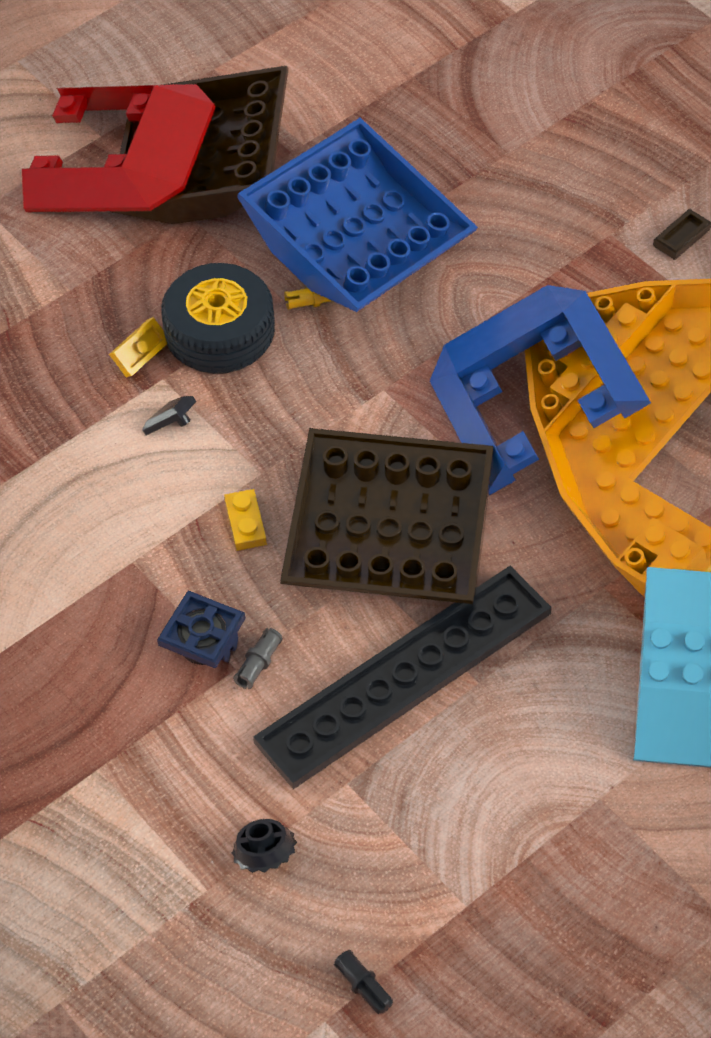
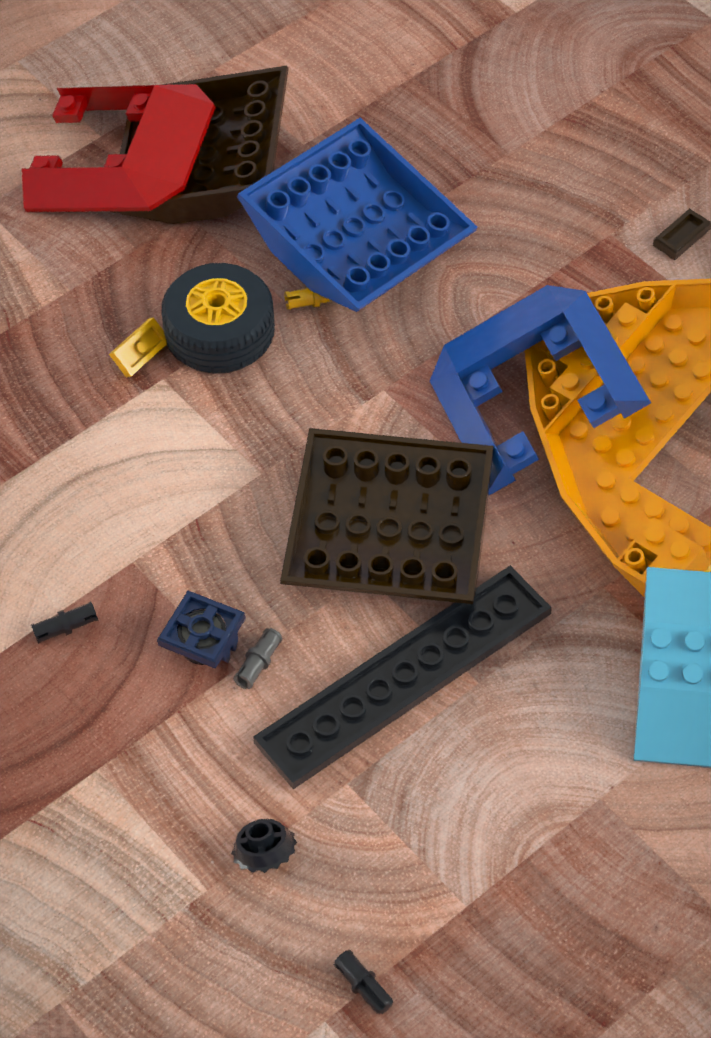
black piece [142,396,197,435] -> none
yellow plate [224,489,267,551] -> none
none -> black pin [31,601,99,644]

